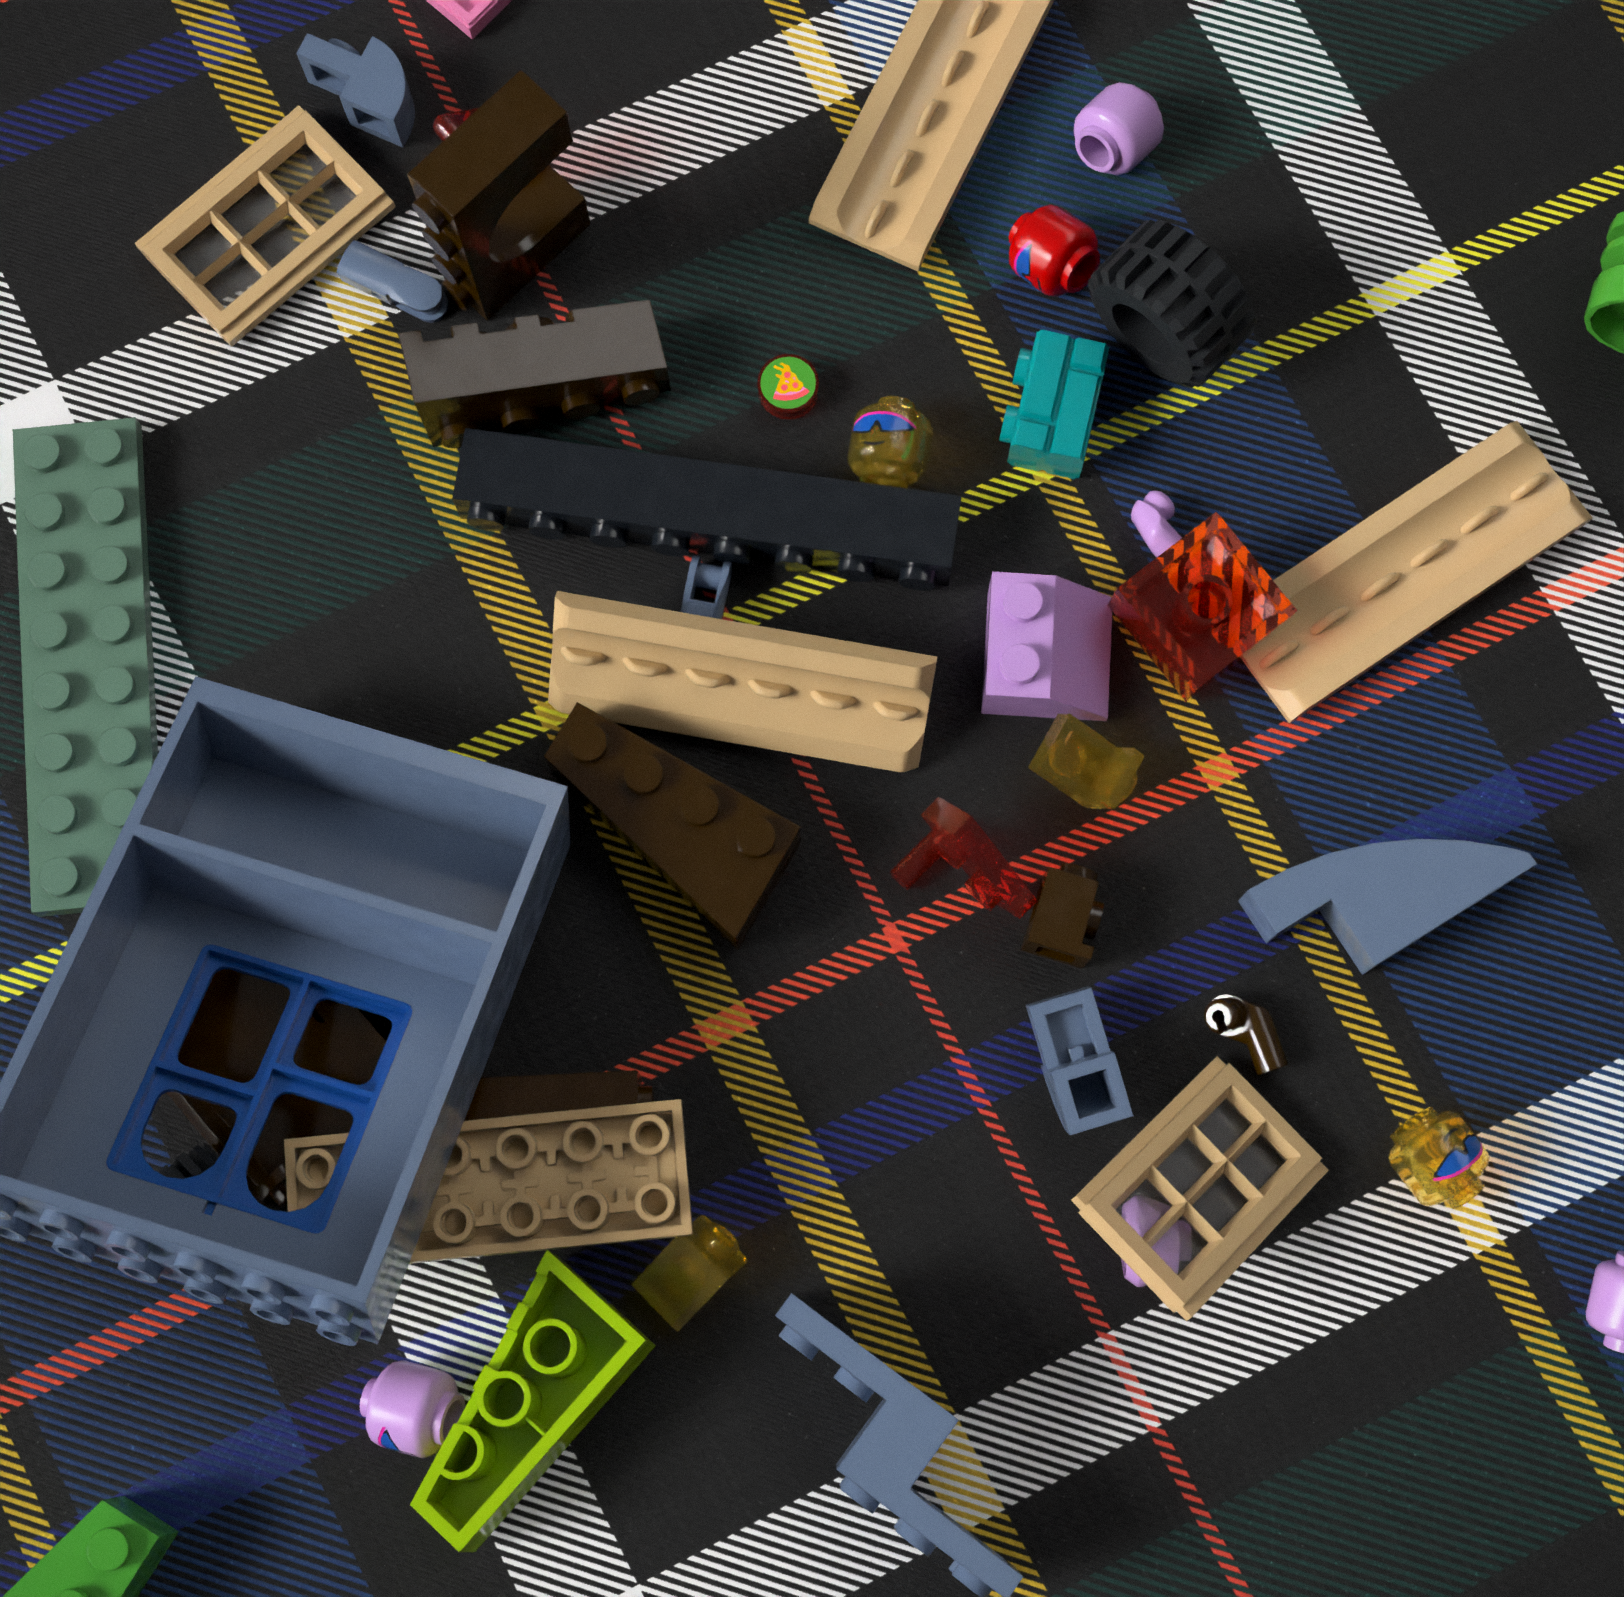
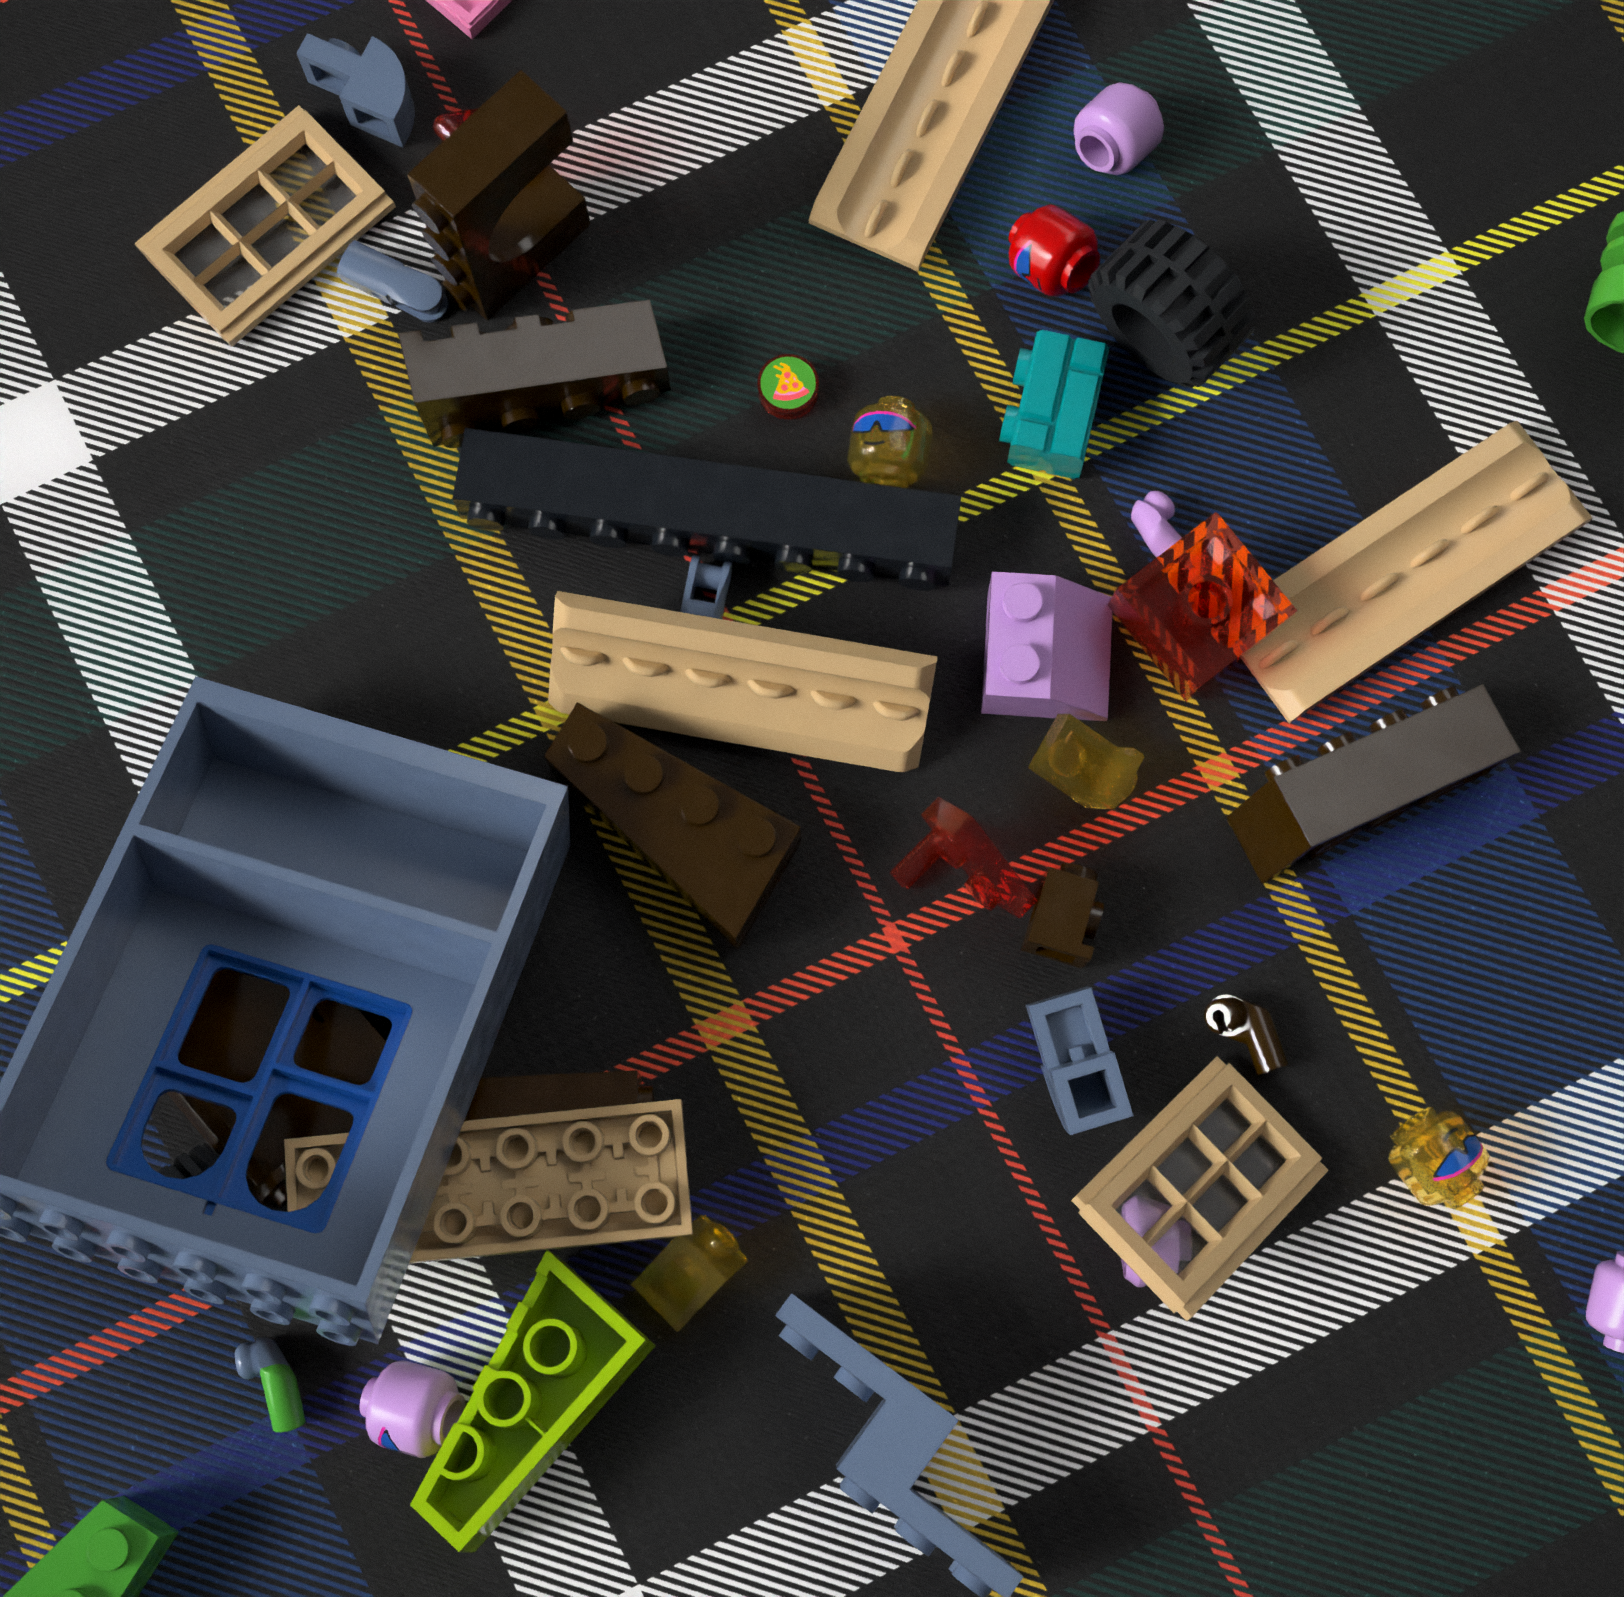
sand green plate [12,417,158,917] -> none
sand blue slope [1238,839,1537,975] -> none
none -> bright green arm [235,1337,306,1433]
none -> dark brown wedge [1226,684,1521,884]

